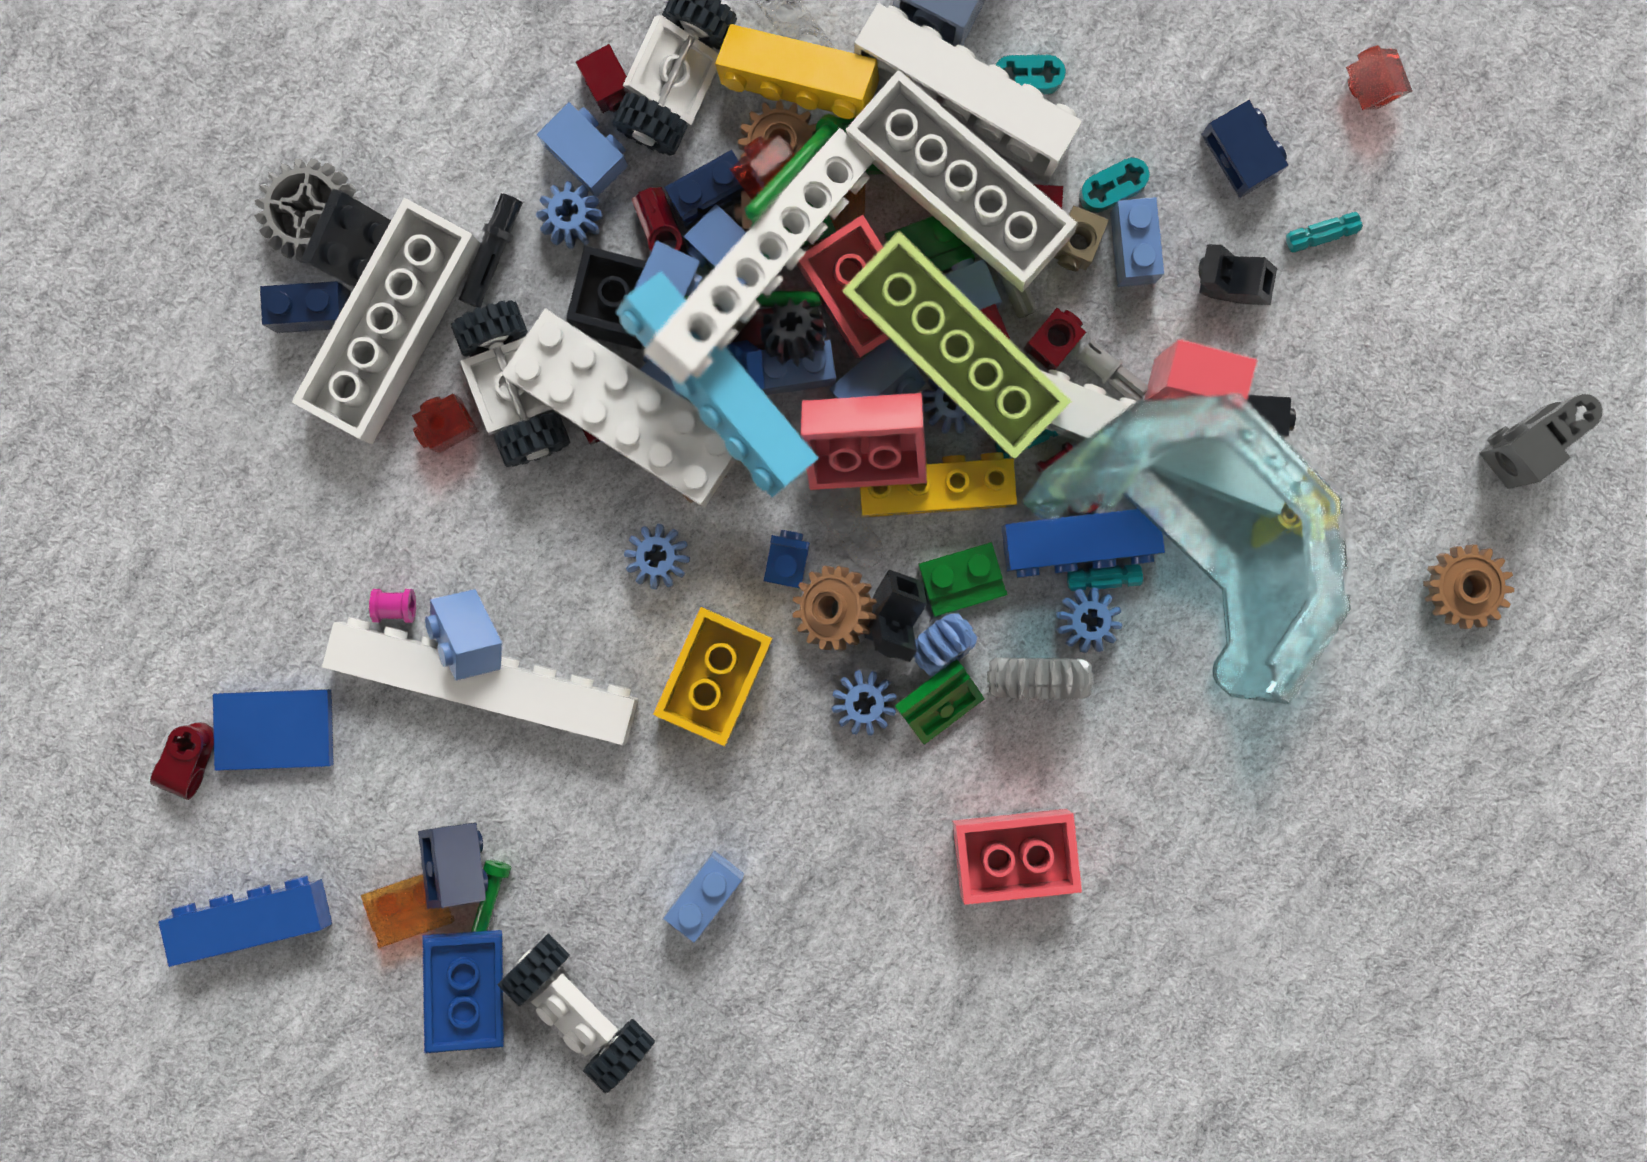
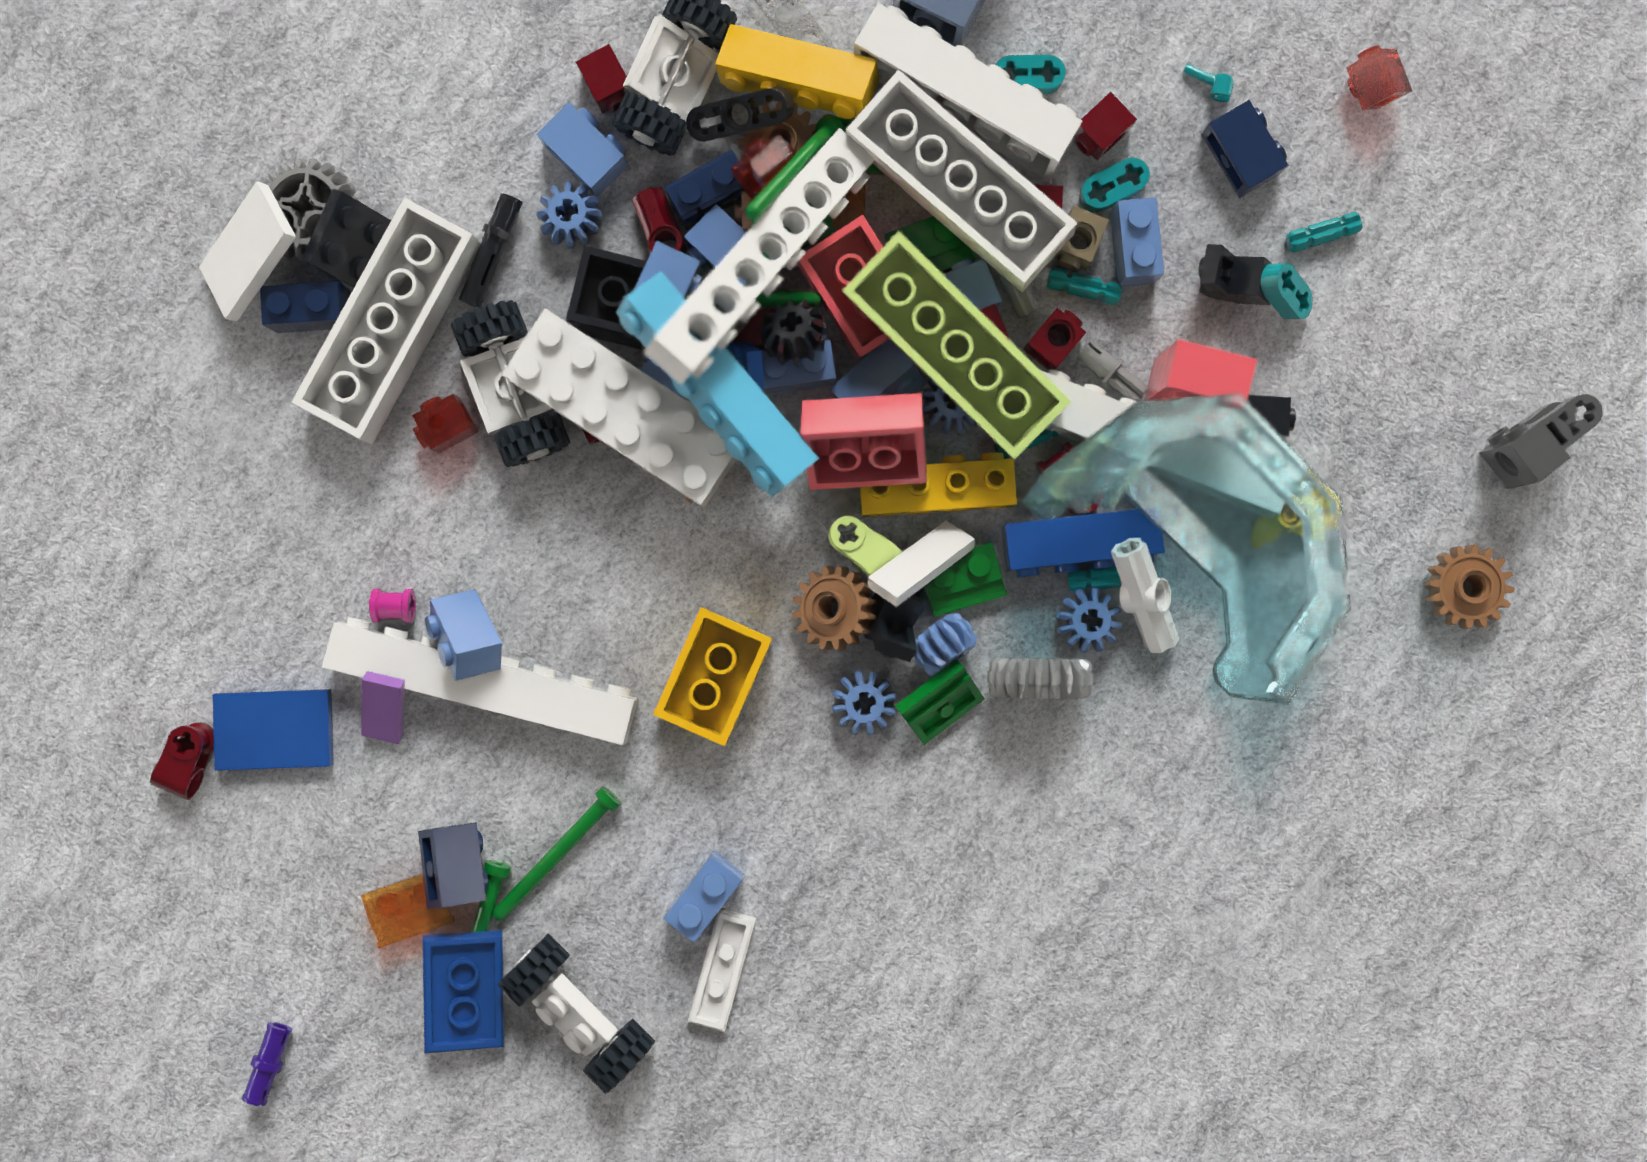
blue brick [158,875,332,967] -> none
medium blue gear [624,524,690,589] -> none
blue bracket [763,530,810,589] -> none
coral brick [952,809,1082,905] -> none
none -> white tile [199,181,296,322]
none -> dark purple pin [241,1022,292,1106]
none -> medium lavender tile [361,671,405,744]
none -> green bar [492,786,622,921]
none -> black beam [686,87,795,142]
none -> white tile [688,908,756,1032]
none -> yellowish green piece [828,516,903,577]
none -> white tile [867,521,975,607]
none -> teal axle [1047,267,1122,306]
none -> dark red brick [1074,92,1137,161]
none -> white piece [1111,538,1179,653]
none -> teal hand [1183,63,1234,102]
none -> teal beam [1261,263,1313,319]

